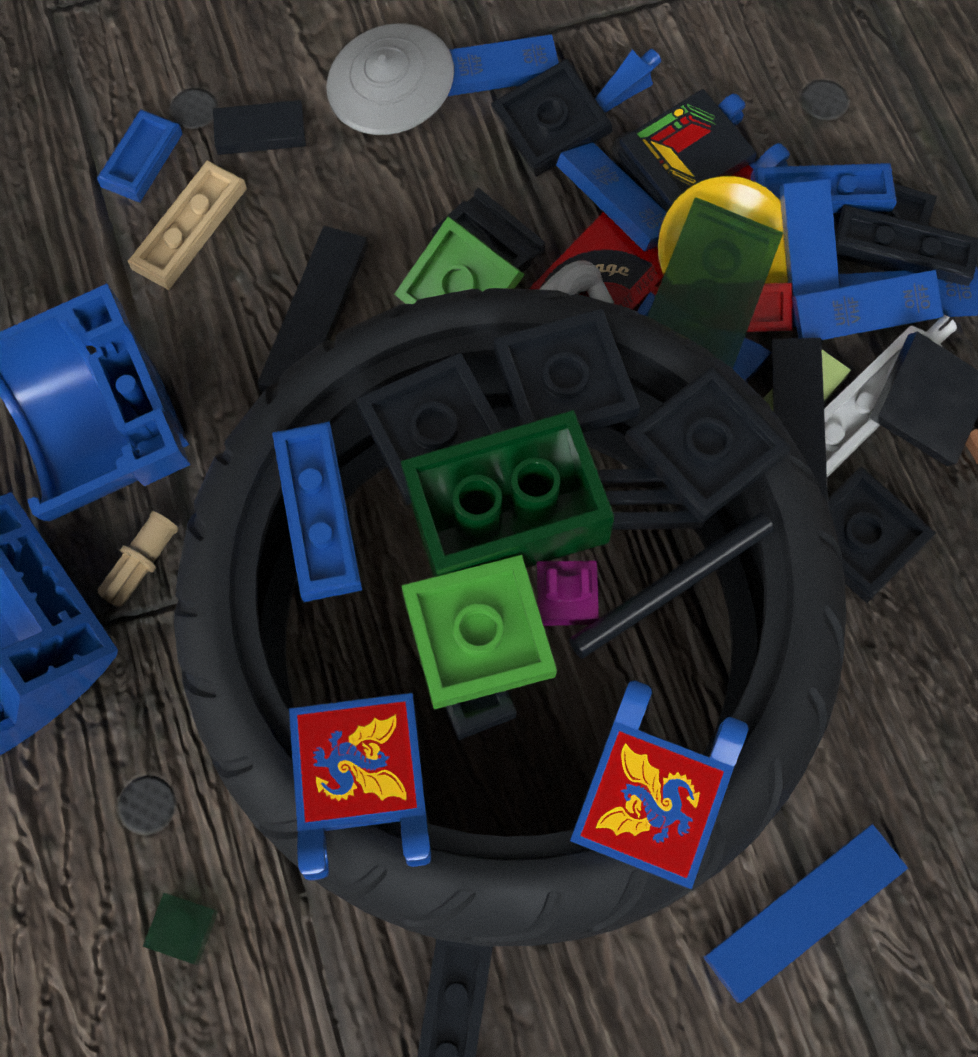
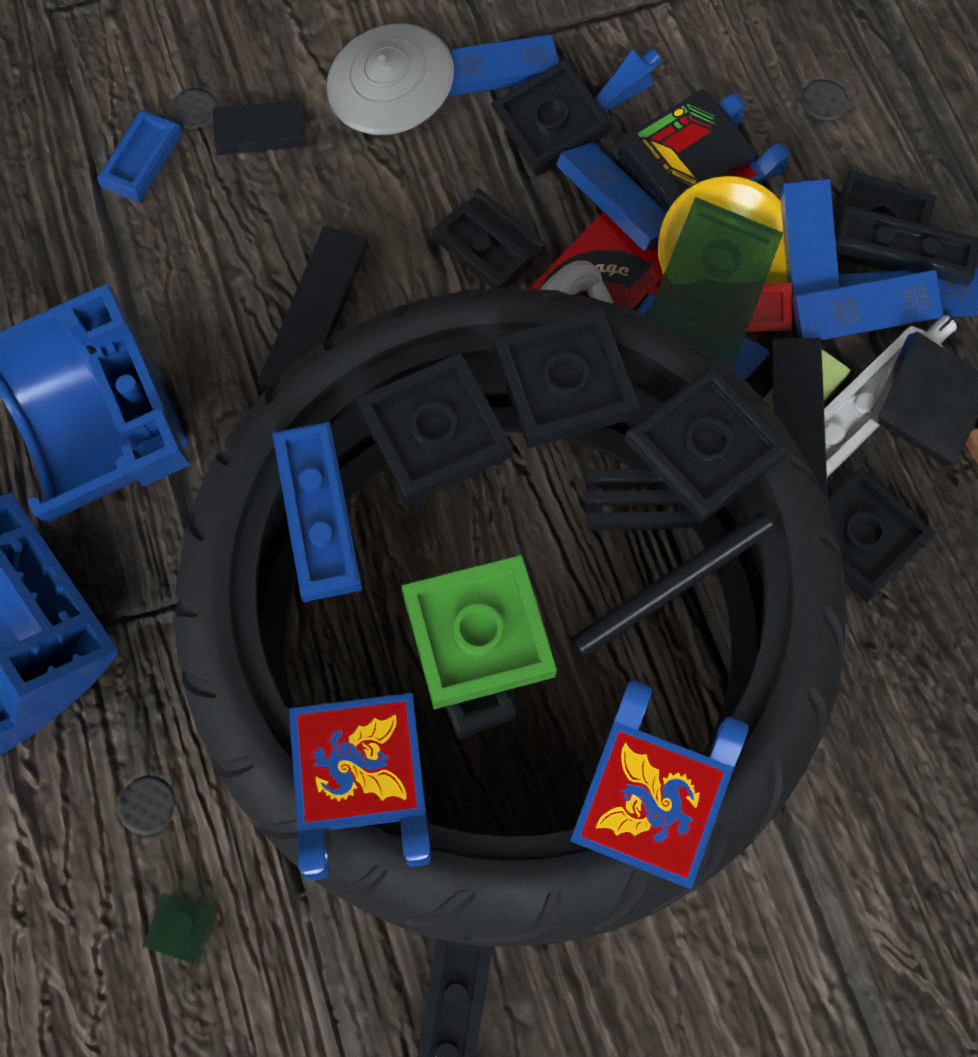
tan axle [97,511,178,608] -> none
tan tile [128,160,247,290] -> none
bright green plate [394,217,525,304] -> none
dark green slope [401,410,614,577] -> none
magenta tile [536,561,599,626] -> none
blue tile [703,824,908,1004] -> none
blue tile [751,163,897,213] -> none

